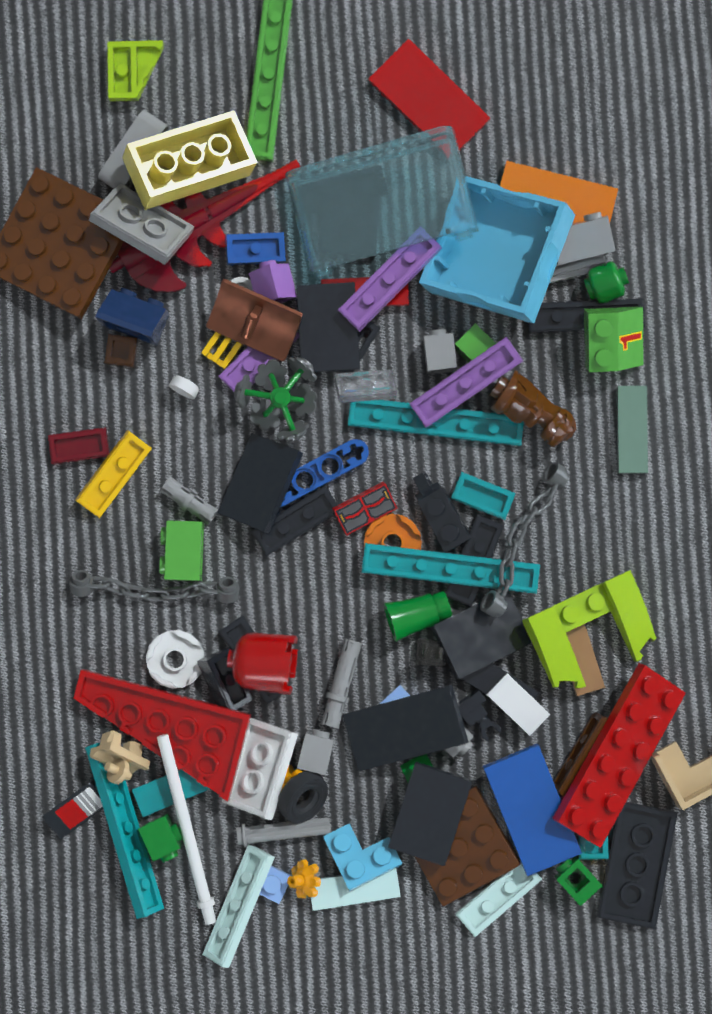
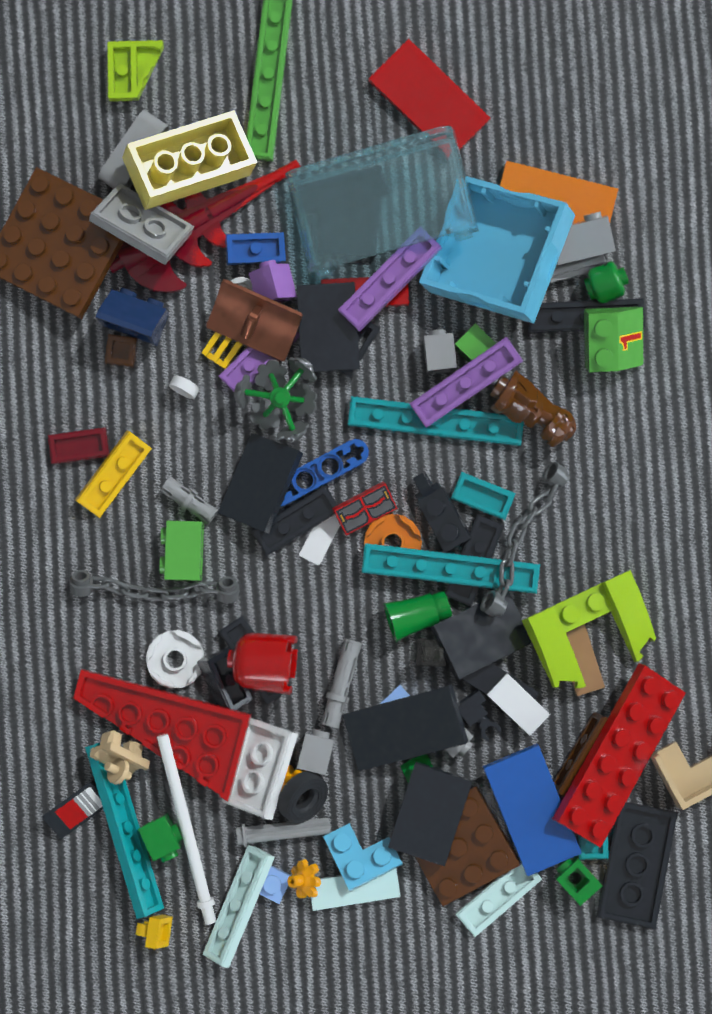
teal tile [132,769,210,817] -> none
clear plate [334,369,397,403] -> none
sand green tile [617,386,648,474] -> none
none -> yellow tile [135,914,173,949]
none -> white sticker [299,515,340,565]

